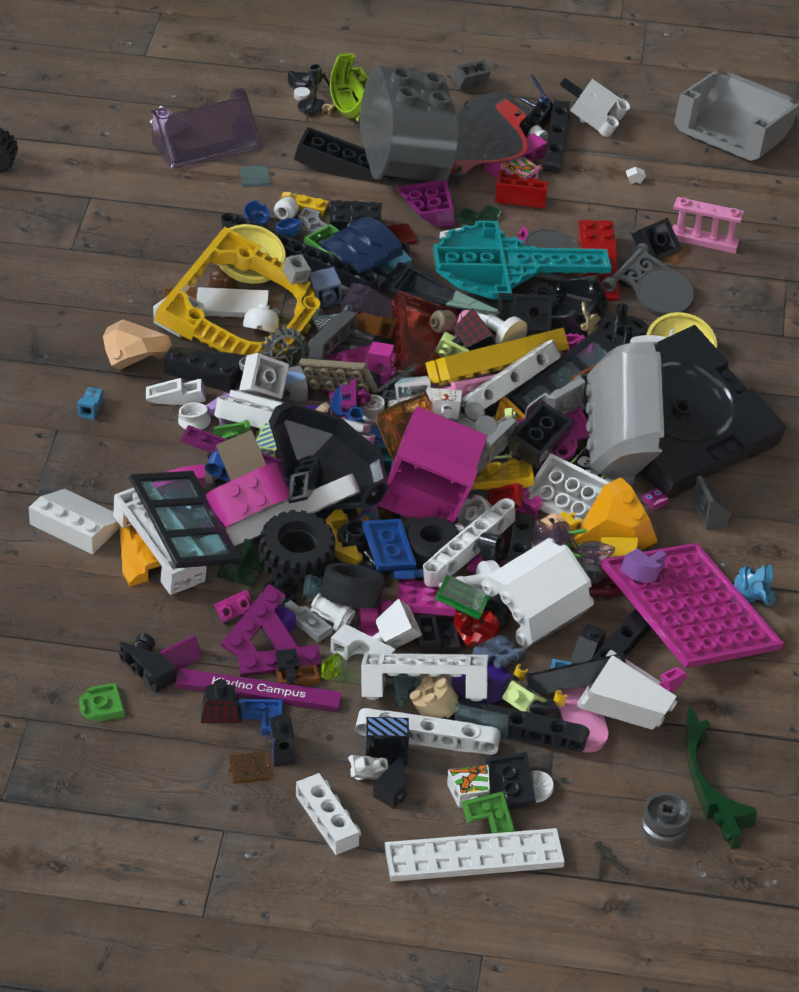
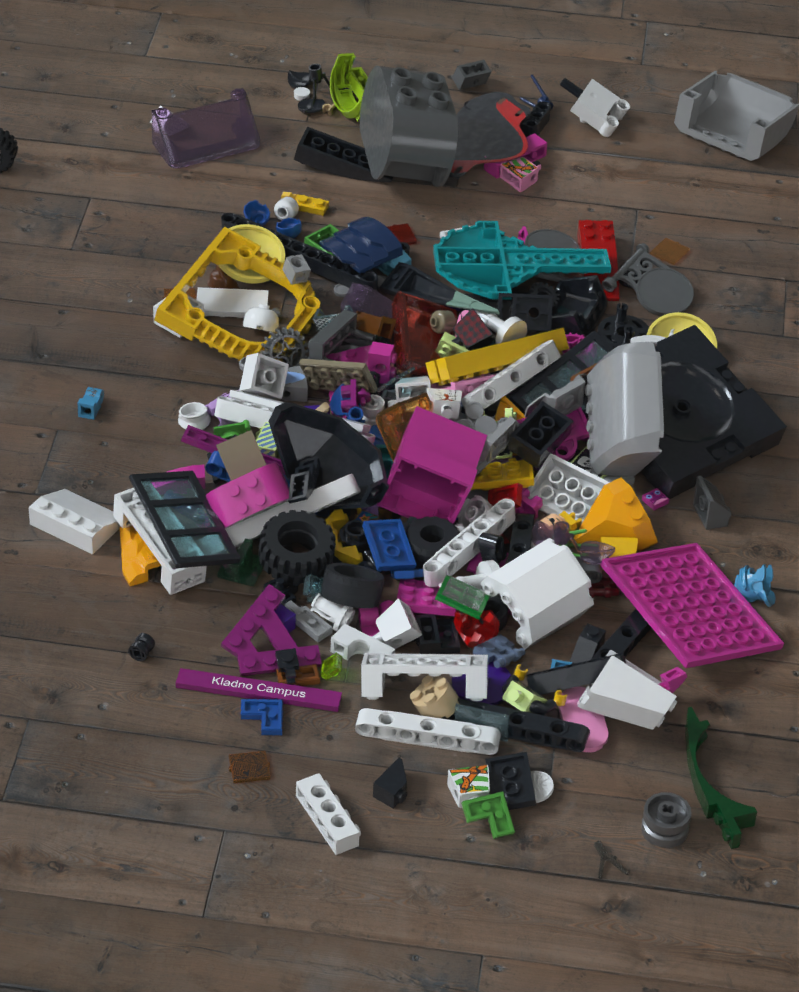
bright green tile [79,683,125,721] -> none
light nougat brick [103,319,172,371] -> none
black slope [119,642,176,693] -> none
white slope [146,378,206,405] -> none
magenta slope [160,635,202,671] -> none
black wedge [164,346,246,393] -> none
black torso [201,679,241,723] -> none
dark pink hips [214,589,253,623] -> none
clear light blue piece [239,165,270,187] -> none
black torso [269,714,295,766] -> none
light grey tile [298,207,328,235] -> none
sand blue head [309,267,343,309] -> none
black brick [329,200,382,230] -> none
white hips [348,755,388,780] -> none
black container [365,717,409,765] -> none
white plate [385,828,564,882] -> none
clear light blue slope [393,673,419,708] -> none
magenta wedge [396,180,455,228] -> none
clear green tile [456,204,502,226] -> none
red wedge [495,169,548,209] -> none
white wheel [528,125,549,142] -> none
black beam [544,100,570,172] -> none
tan piece [581,302,601,335] -> none
medium lavender brick [620,548,667,583] -> none
white piece [626,167,646,184] -> none
black slope [631,218,682,259] -> none
bright pink fence [672,197,744,254] -> none

